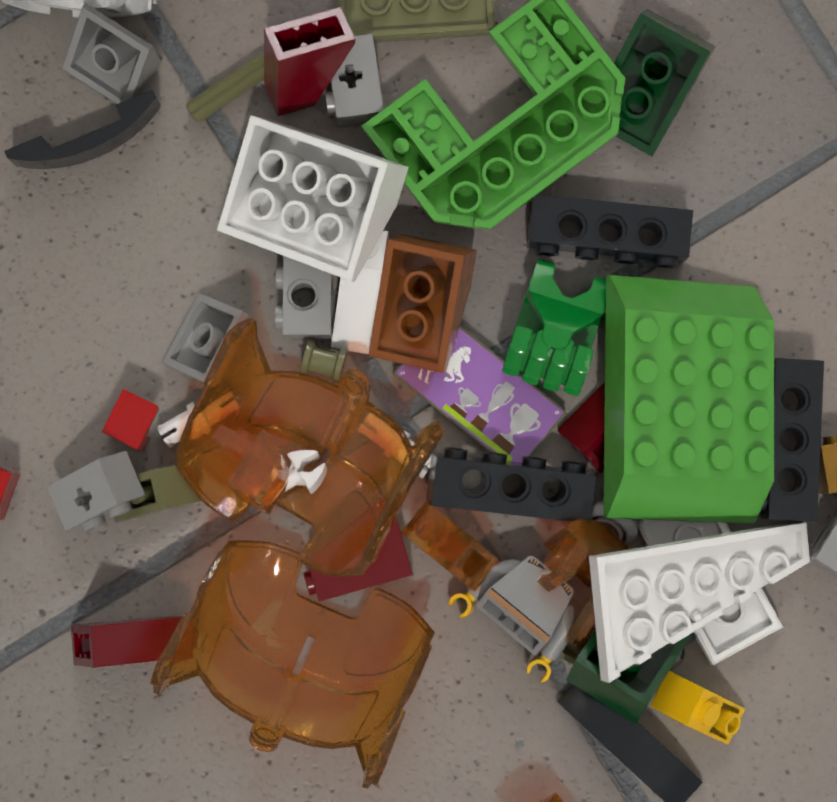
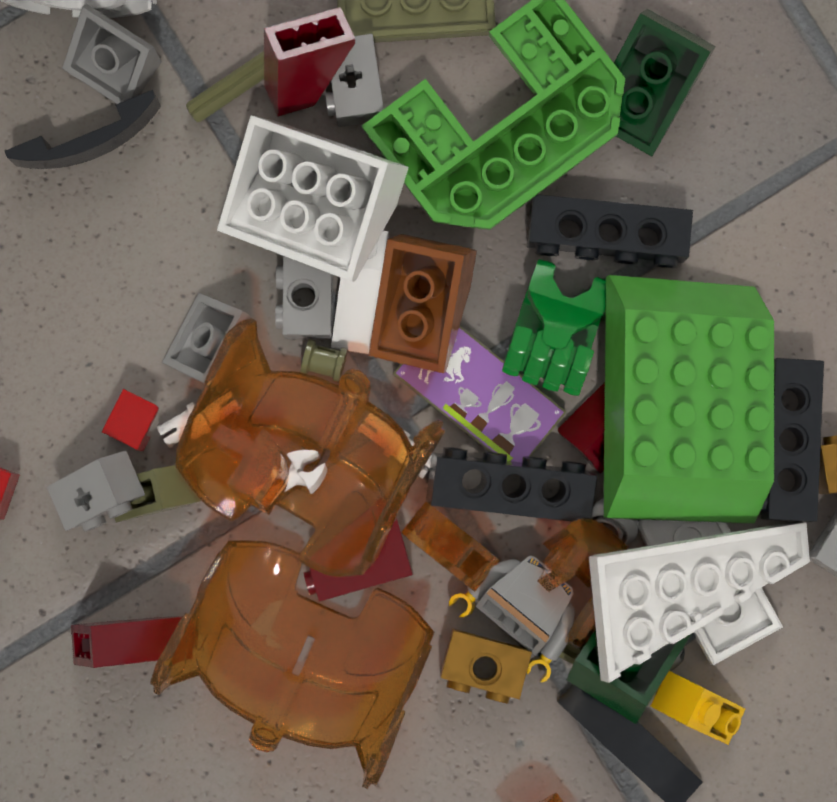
none -> pearl gold brick [440,628,532,704]

